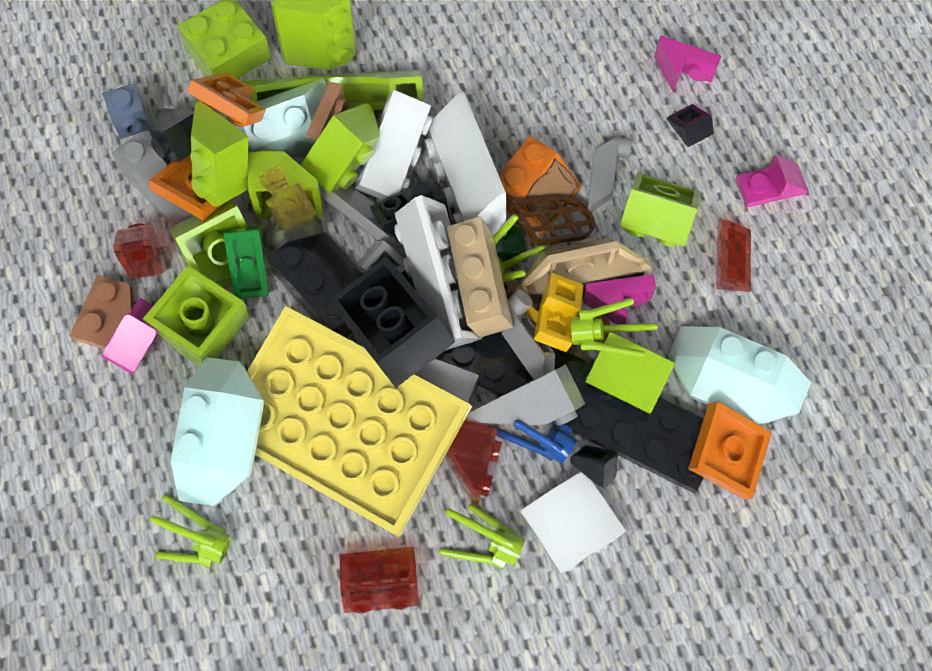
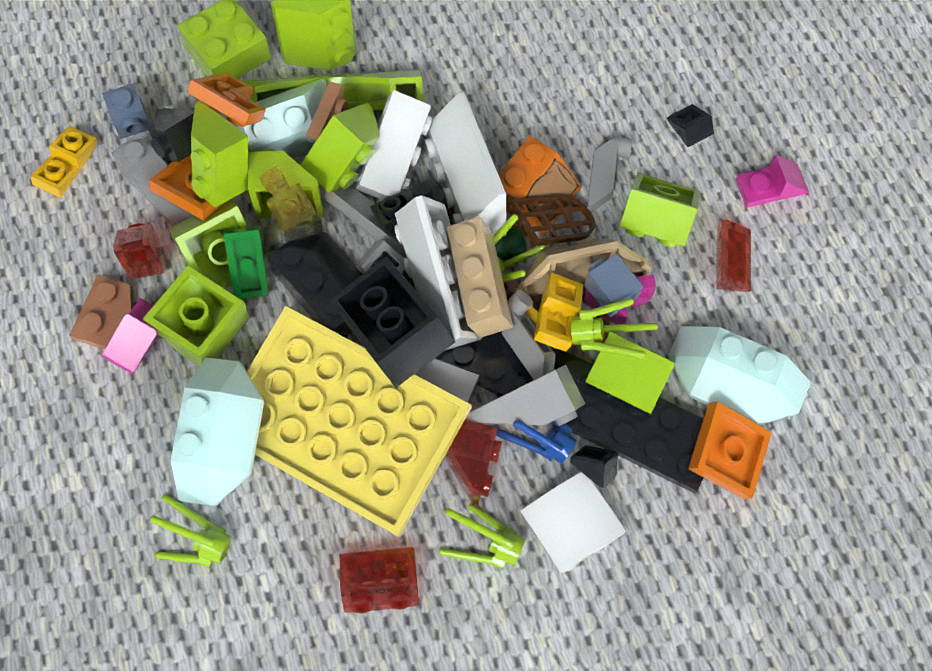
dark pink slope [654,35,722,92] -> none
none -> yellow slope [30,125,98,198]
none -> sand blue brick [584,253,643,318]

